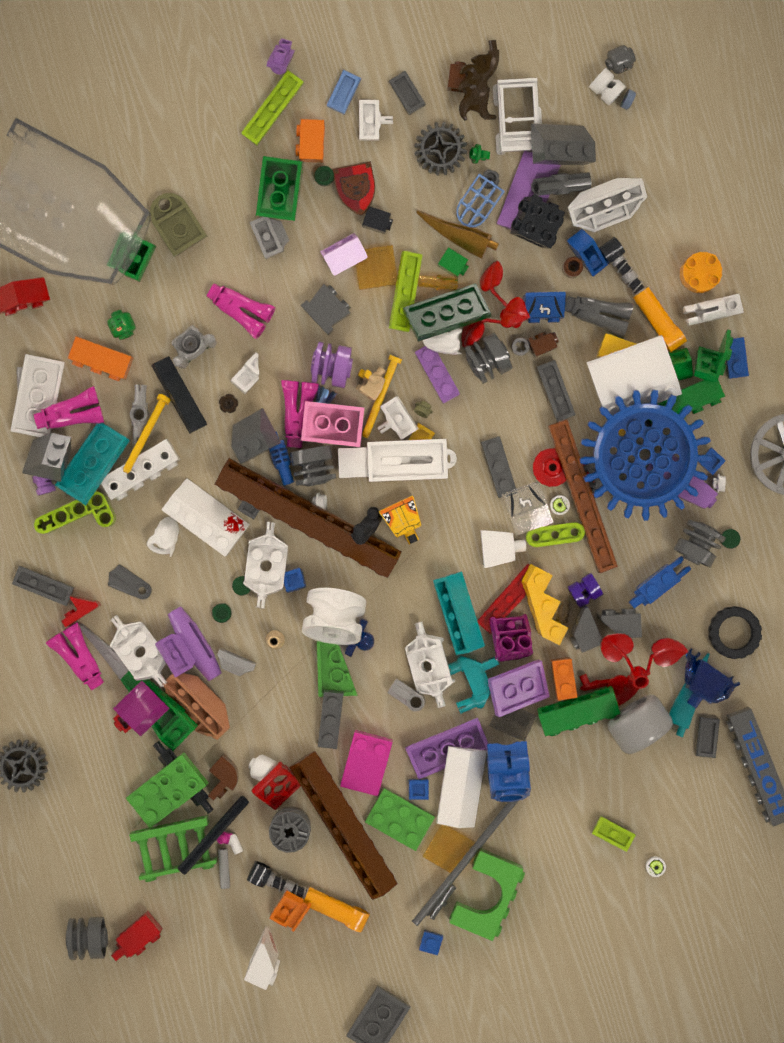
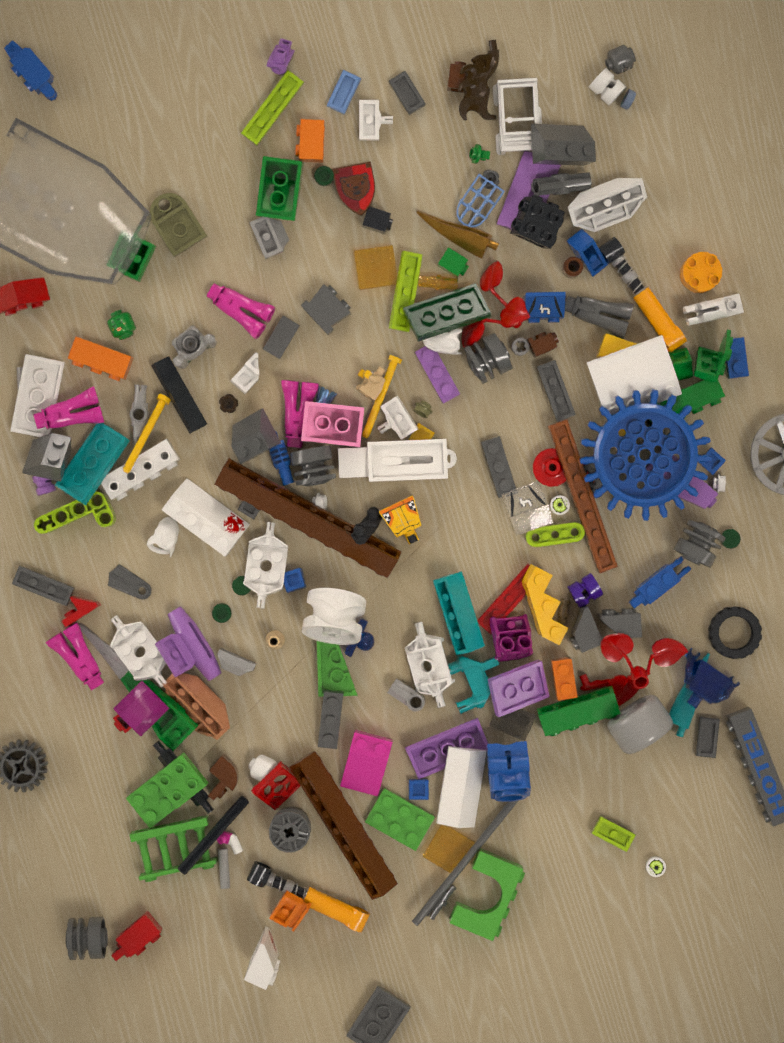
medium lavender wheel [311,342,353,388] -> none
panel [320,233,368,276] -> none
dark grey gear [414,122,467,176] -> none
blue plate [419,930,443,956] -> none
white torso [480,530,526,568] -> none
none -> blue hinge [4,41,58,101]
none -> dark grey tile [263,316,300,359]

